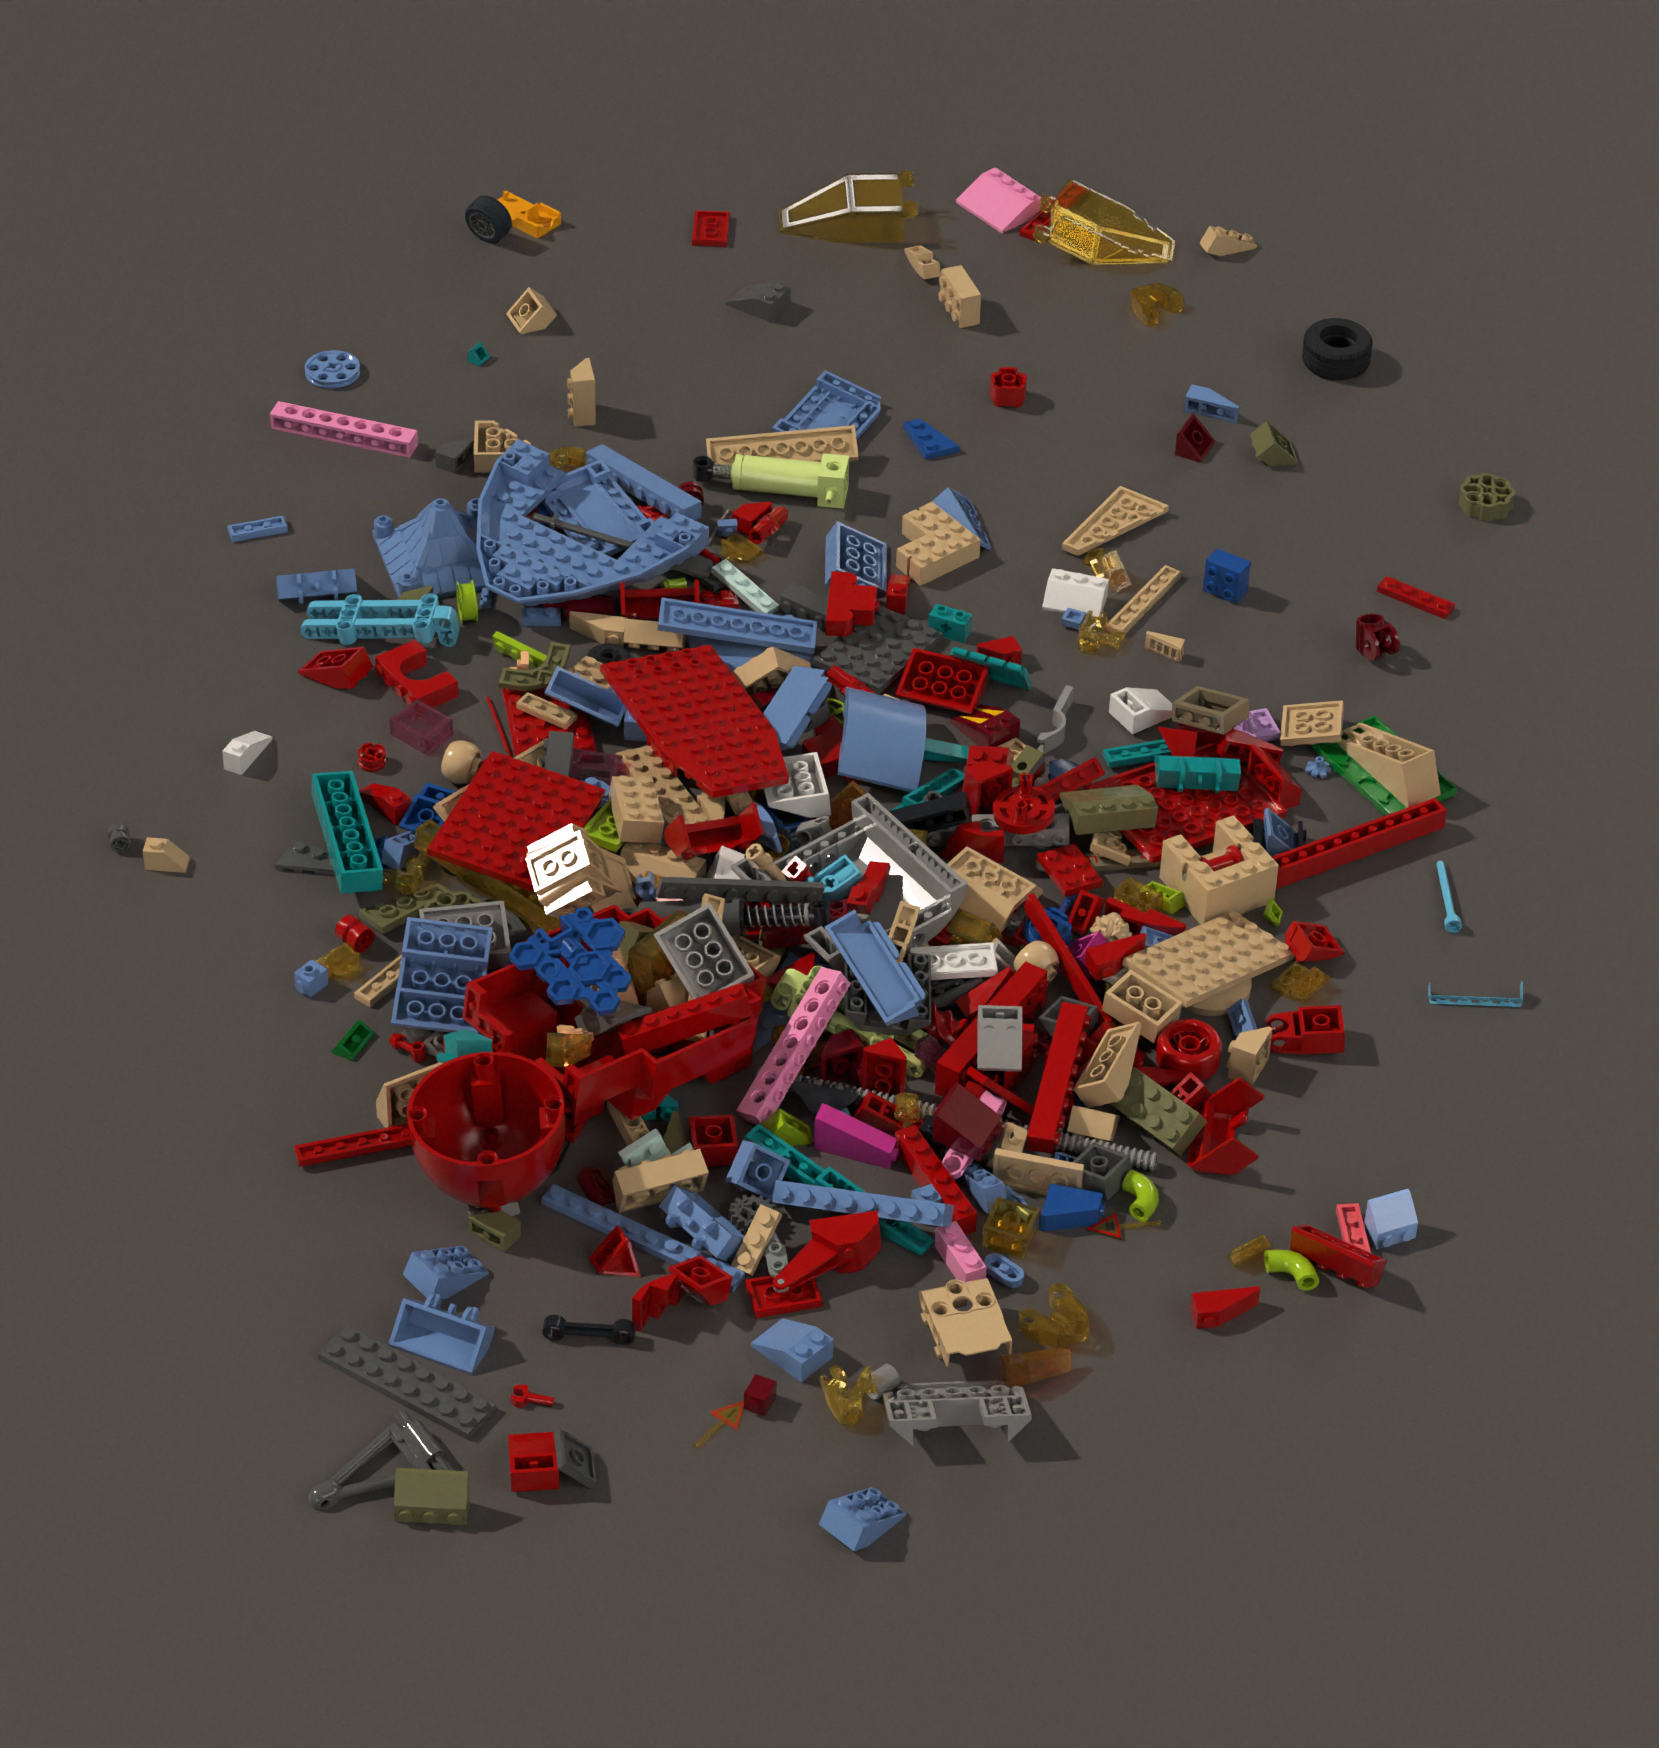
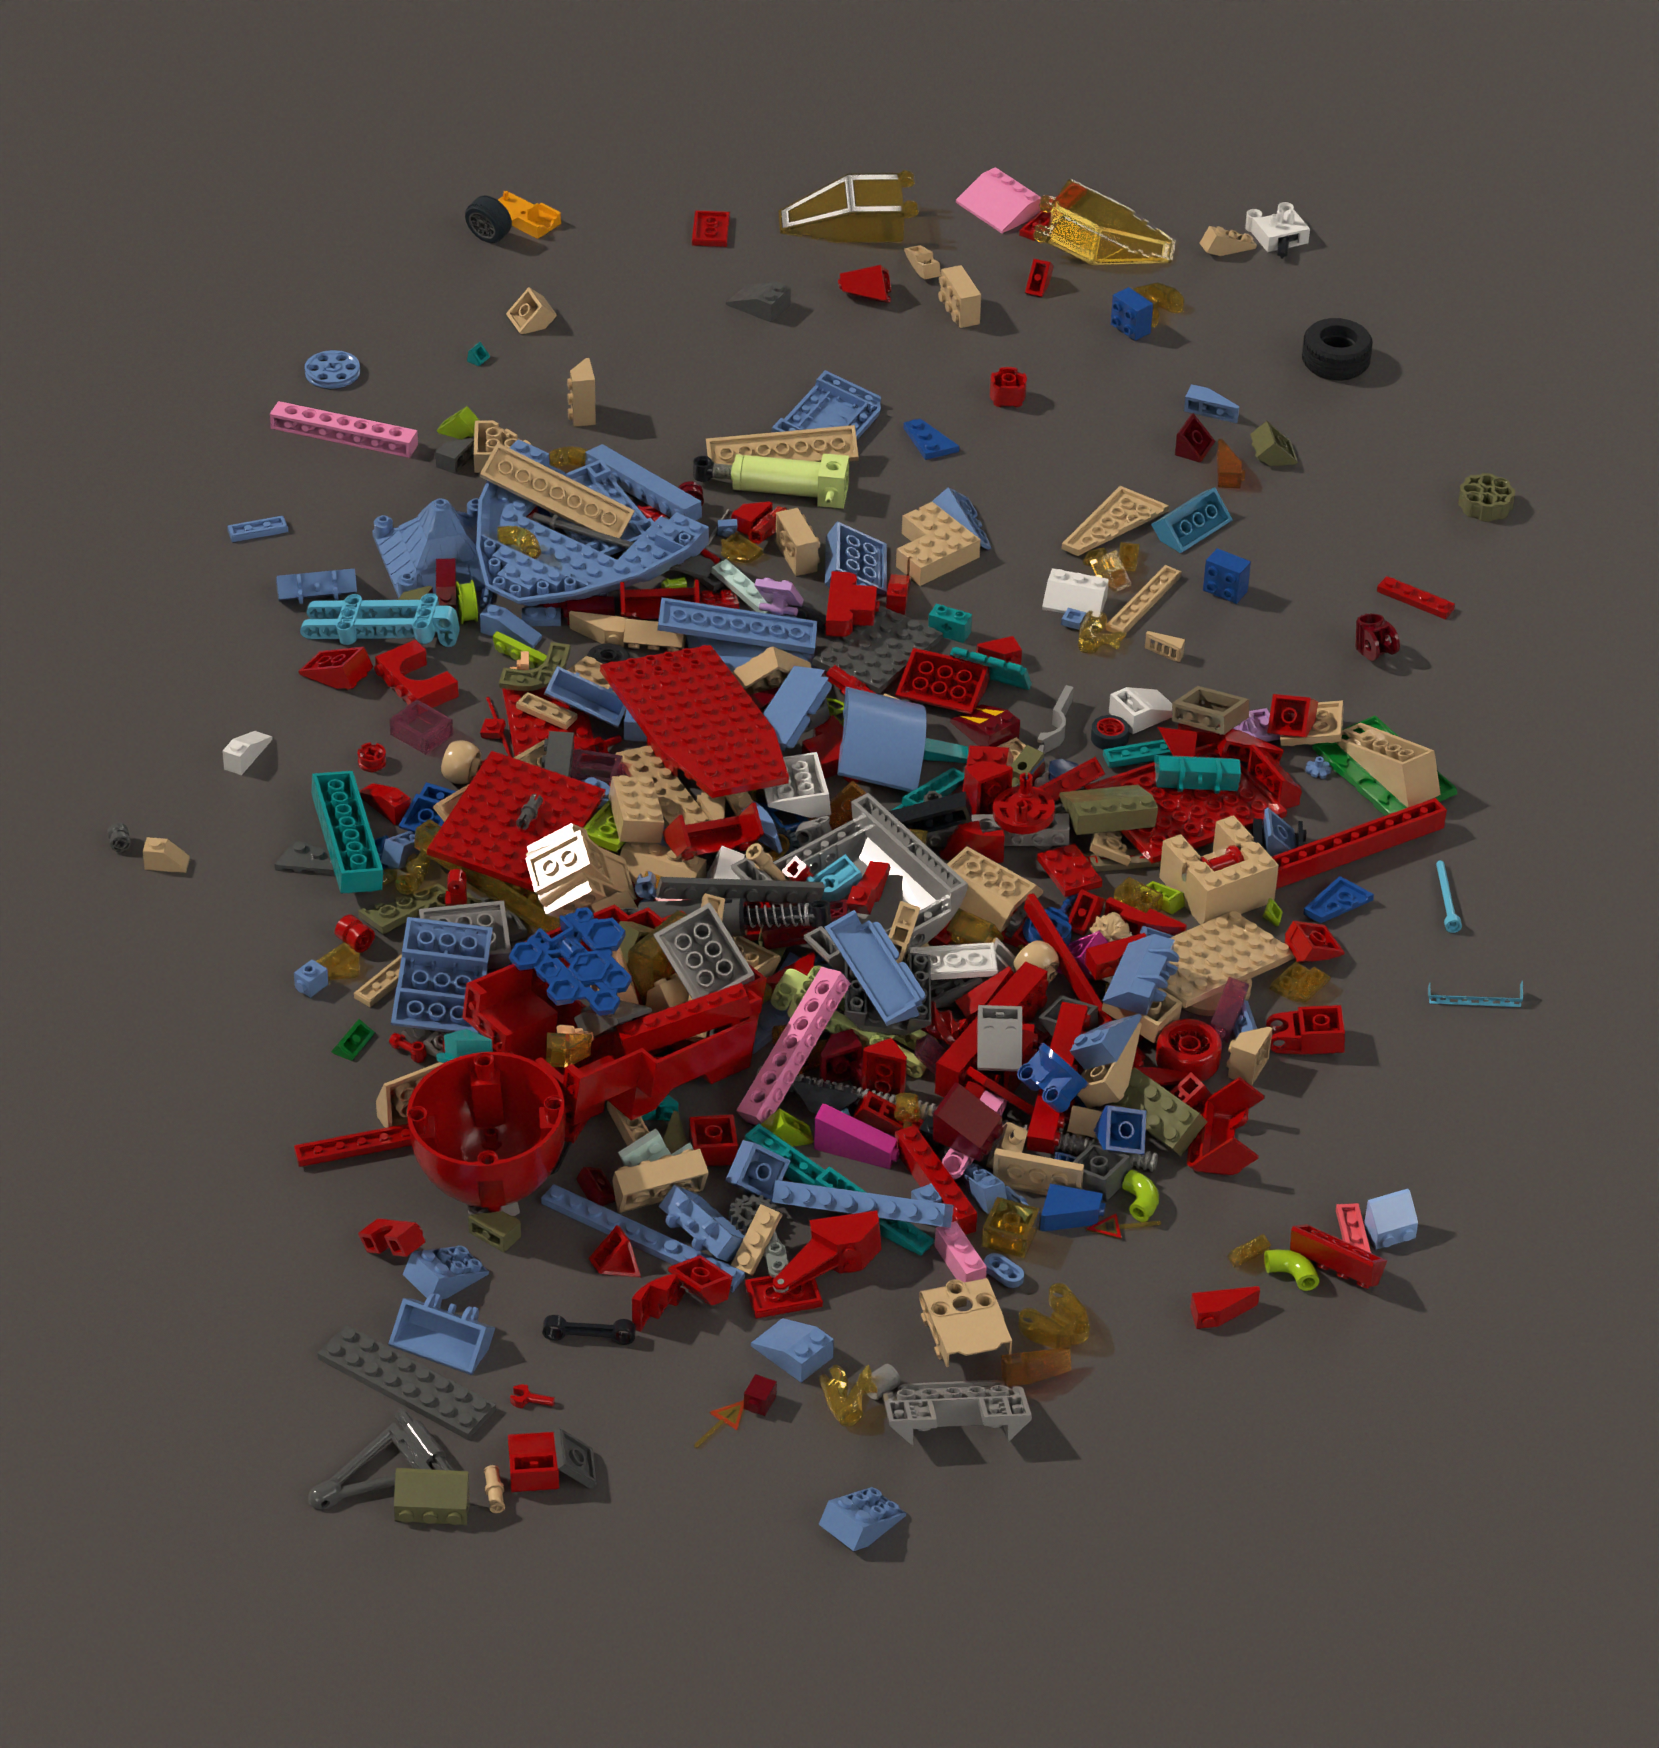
none -> red arch [358,1218,426,1257]
none -> lime slope [436,406,480,440]
none -> dark red slope [436,558,457,613]
none -> red leg [445,869,467,906]
none -> tan plate [480,442,635,539]
none -> medium blue slope [480,603,542,649]
none -> red plate [480,718,506,739]
none -> tan pin [484,1465,505,1513]
none -> clear yellow cylinder [497,526,541,559]
none -> dark grey pin [516,794,543,830]
none -> red bar [589,735,622,758]
none -> lavender plate [754,578,804,616]
none -> tan brick [776,508,820,576]
none -> red slope [838,265,892,303]
none -> blue piece [1017,1043,1089,1113]
none -> red slope [1025,258,1054,297]
none -> medium blue slope [1070,1014,1142,1070]
none -> black wheel [1091,715,1129,750]
none -> blue slope [1094,1105,1146,1155]
none -> medium blue piece [1103,934,1180,1016]
none -> blue brick [1111,287,1153,341]
none -> clear yellow slope [1116,542,1140,572]
none -> dark azure slope [1151,487,1233,553]
none -> clear pink window [1210,977,1249,1042]
none -> clear orange slope [1217,439,1245,488]
none -> white piece [1245,202,1310,259]
none -> red slope [1267,694,1318,738]
none -> blue wing [1303,876,1374,924]

